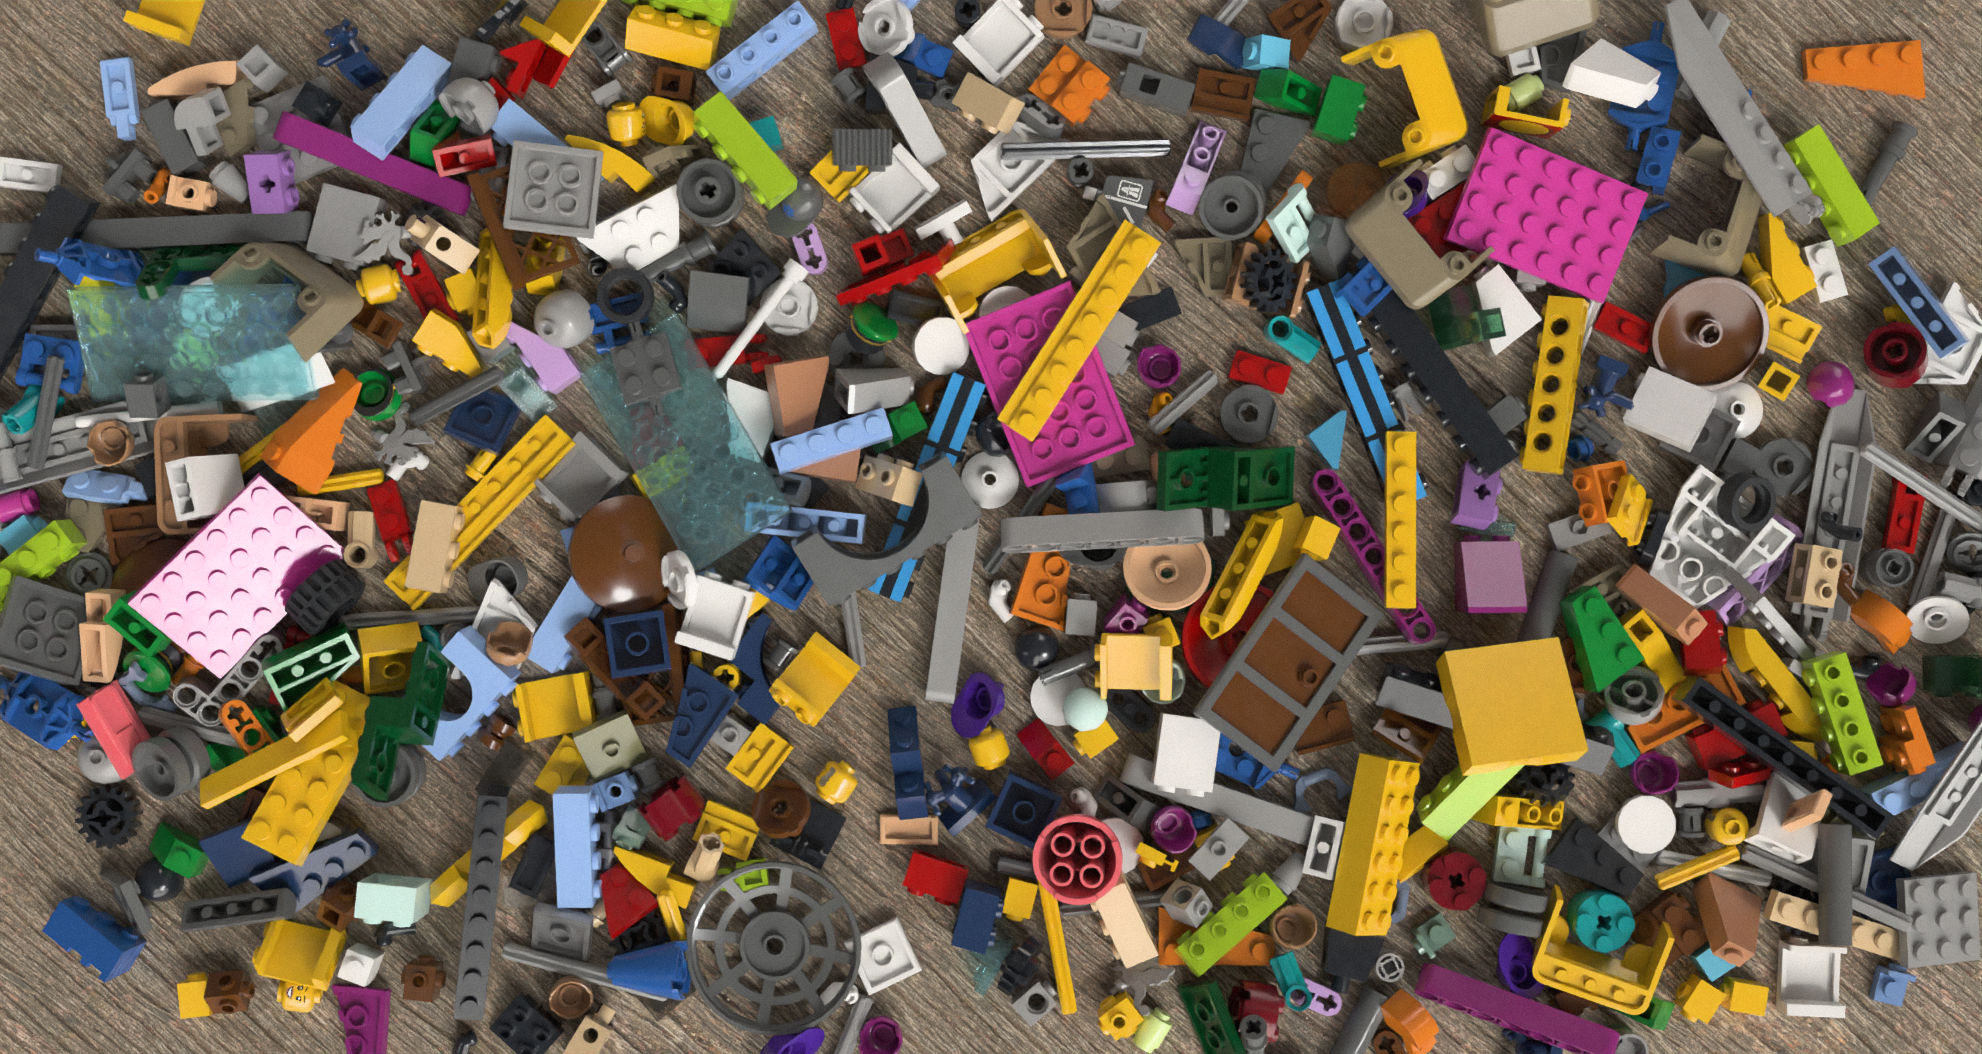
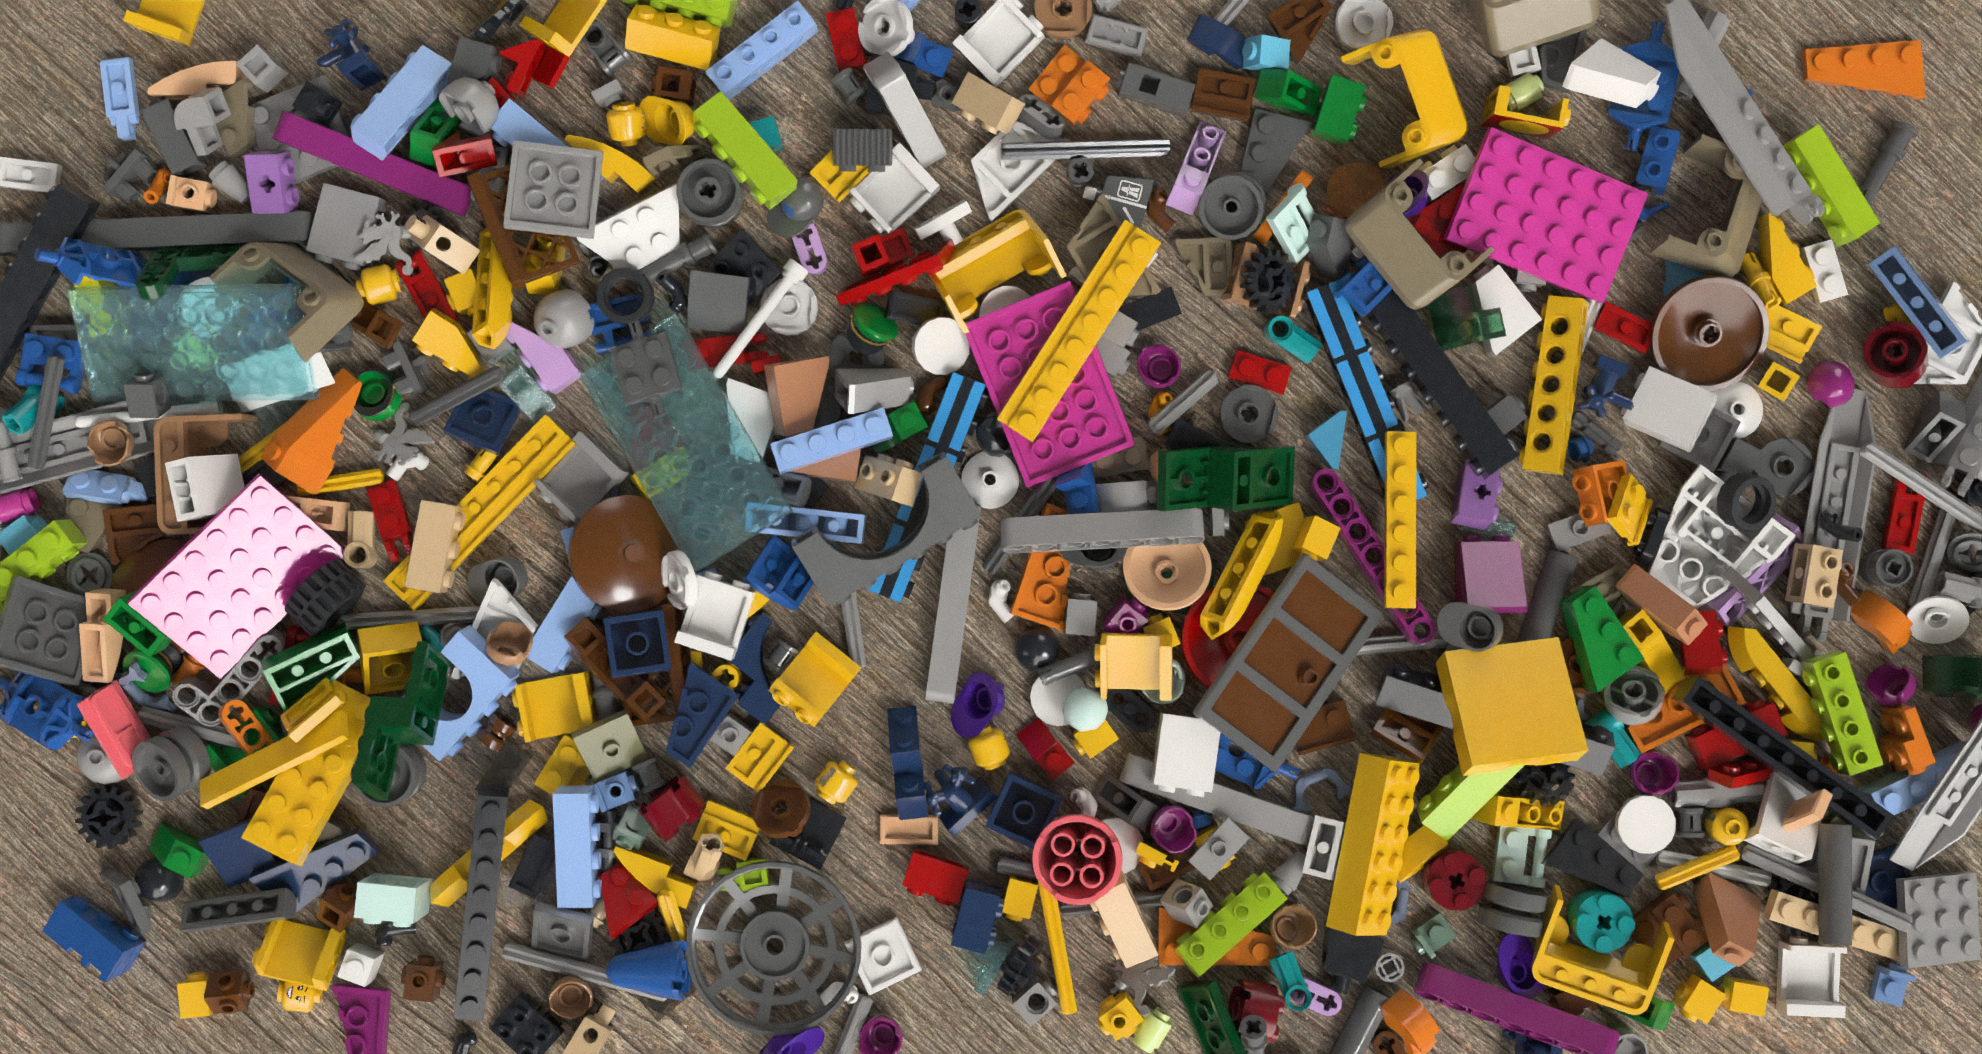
black arm [1850,652,1882,680] -> none
none -> dark grey cap [1437,602,1504,652]

